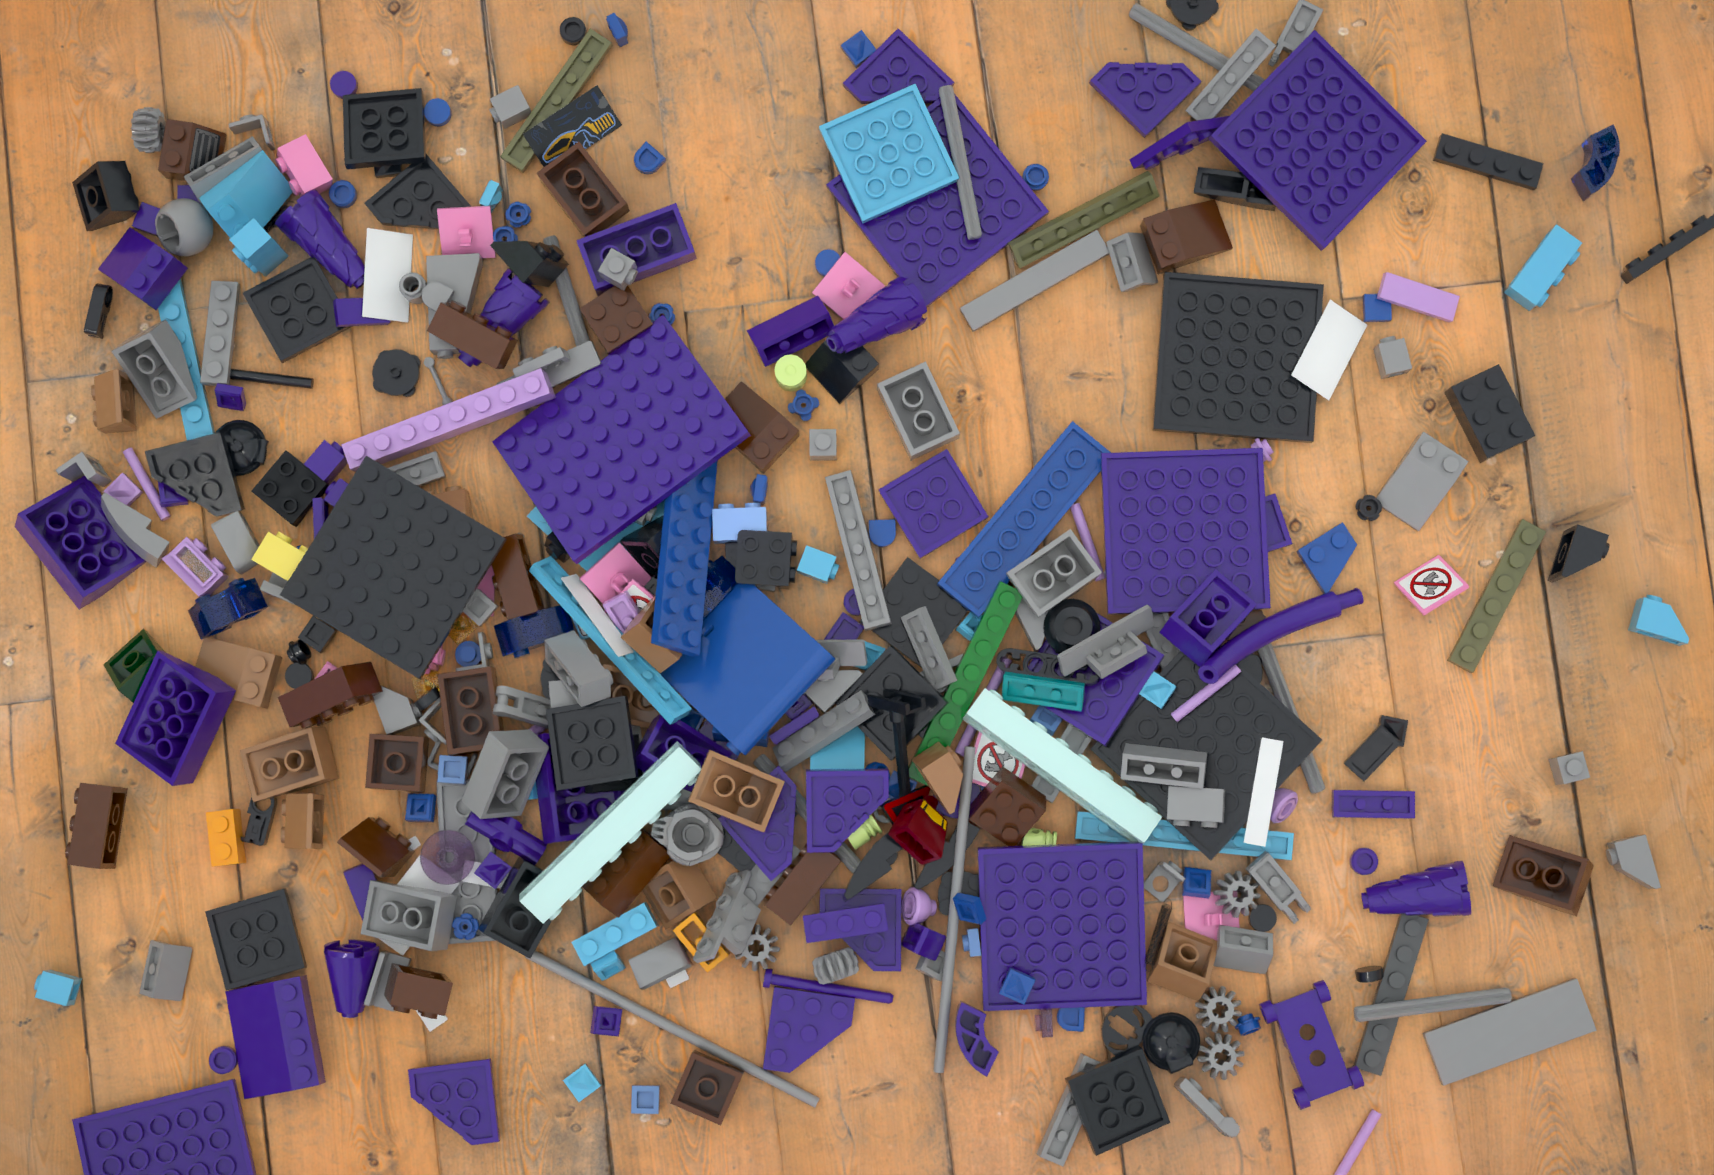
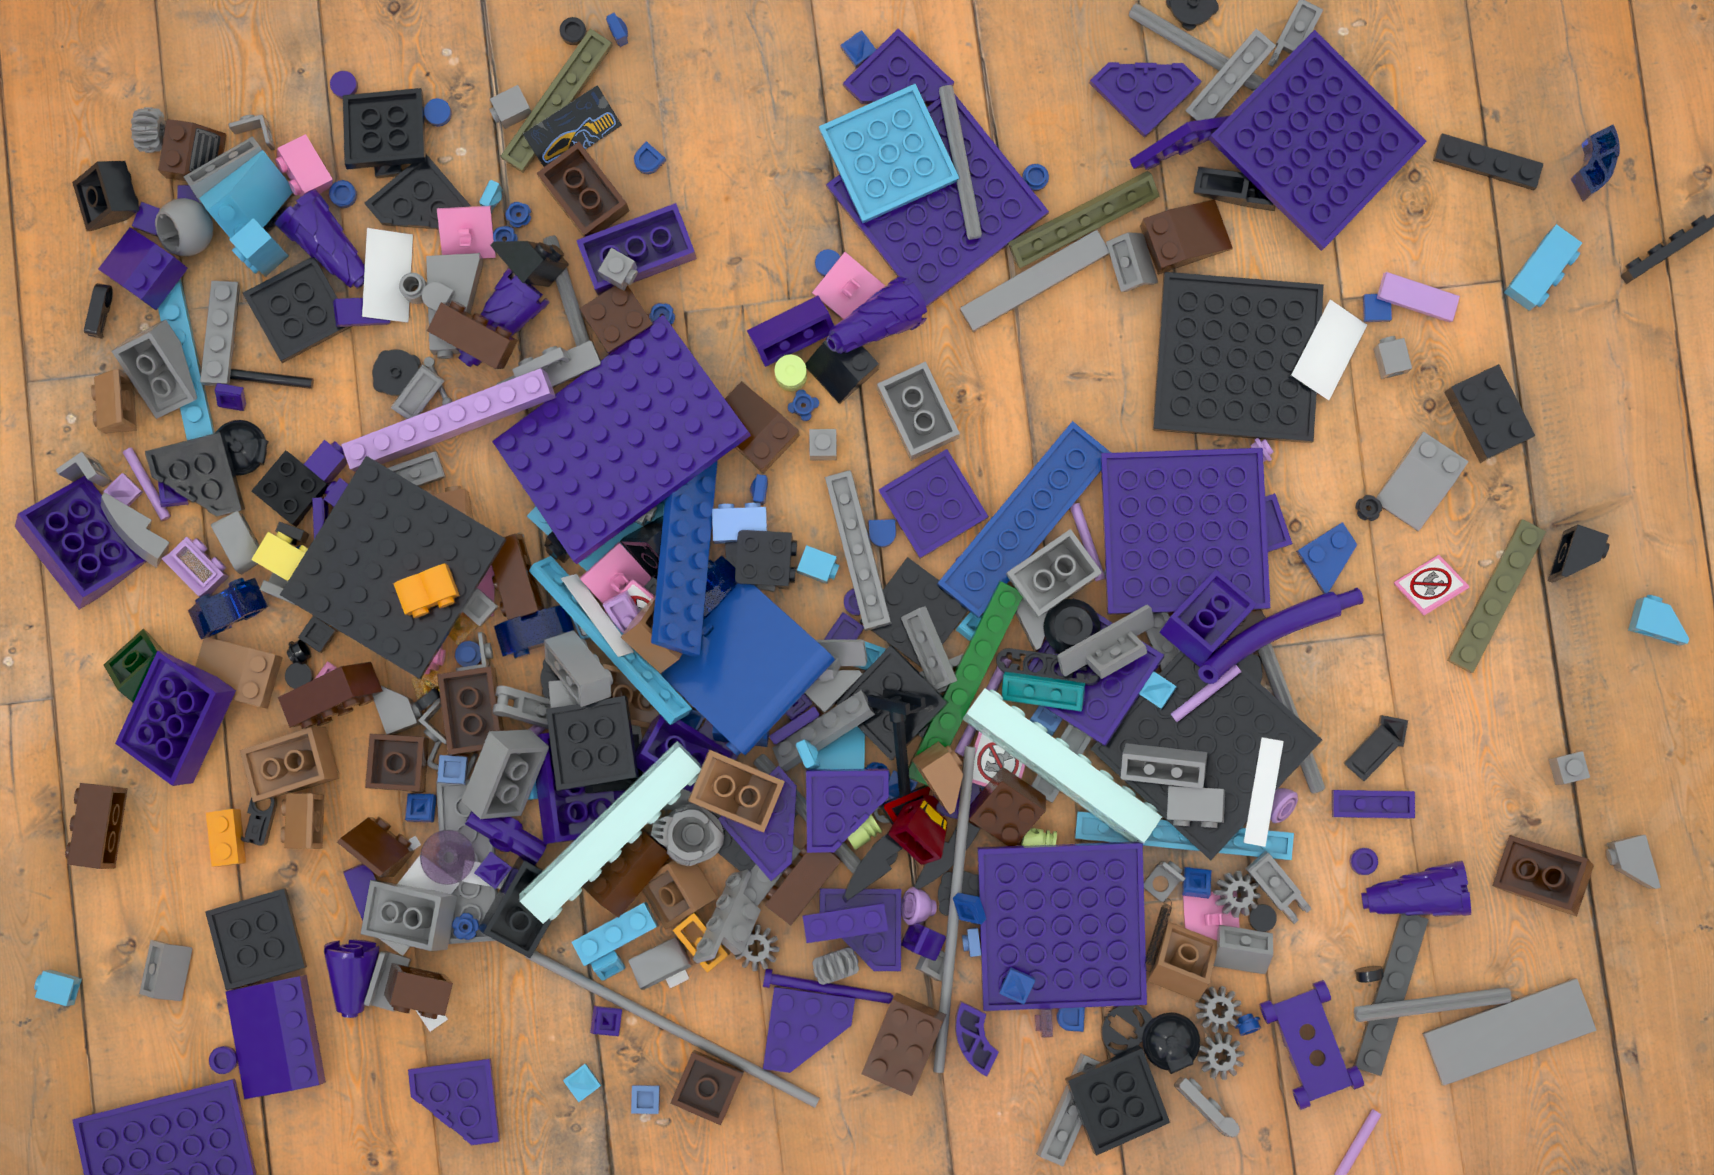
none -> black plate [275,522,309,545]
none -> light grey tile [391,364,444,419]
none -> light orange brick [393,563,460,618]
none -> medium azure tile [796,739,821,769]
none -> reddish brown brick [862,993,947,1096]

